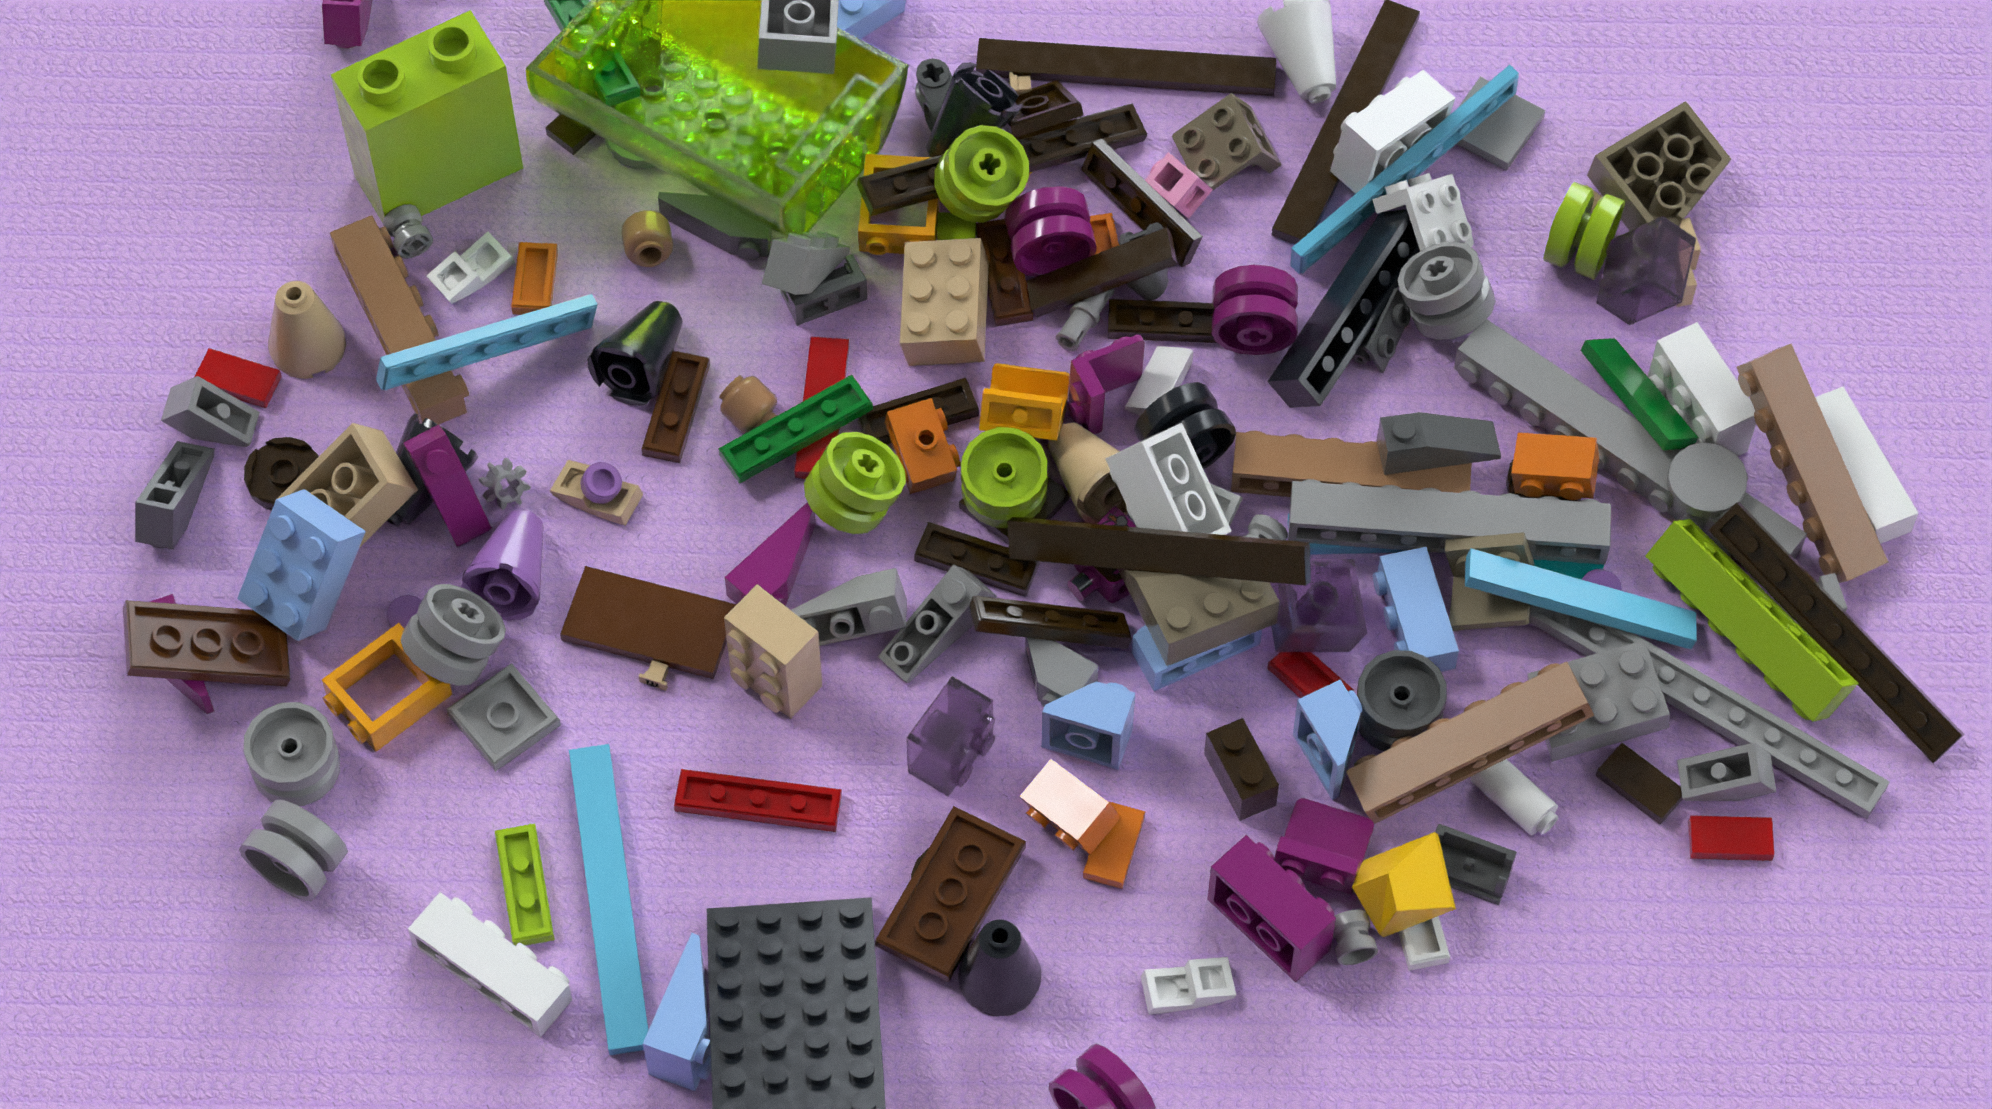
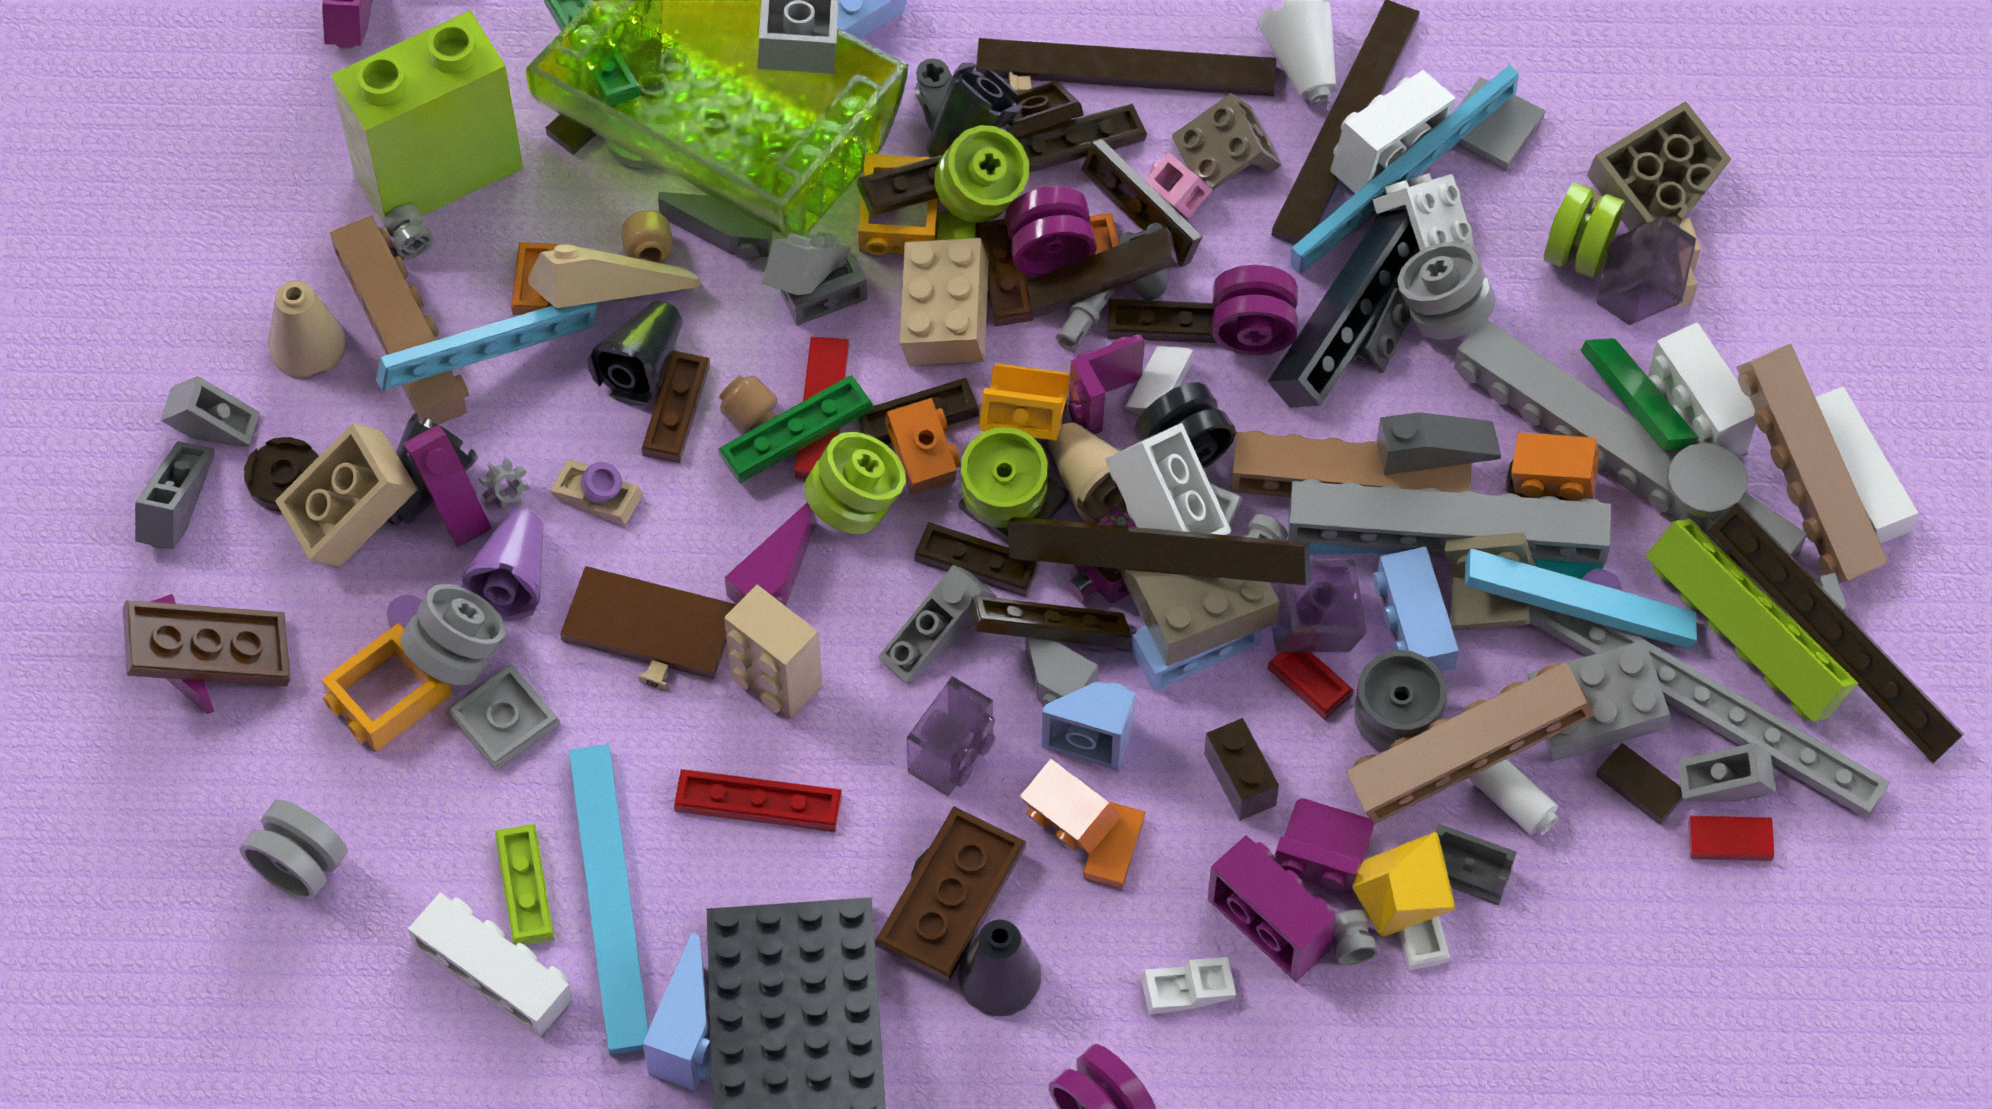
red tile [194,348,282,408] -> none
light blue brick [237,489,366,641] -> none
light grey wheel [244,702,340,806] -> none
white slope [427,232,515,304] -> none
light grey slope [791,568,907,646] -> none
light blue slope [1293,679,1362,800] -> none
none -> tan wedge [528,244,700,308]

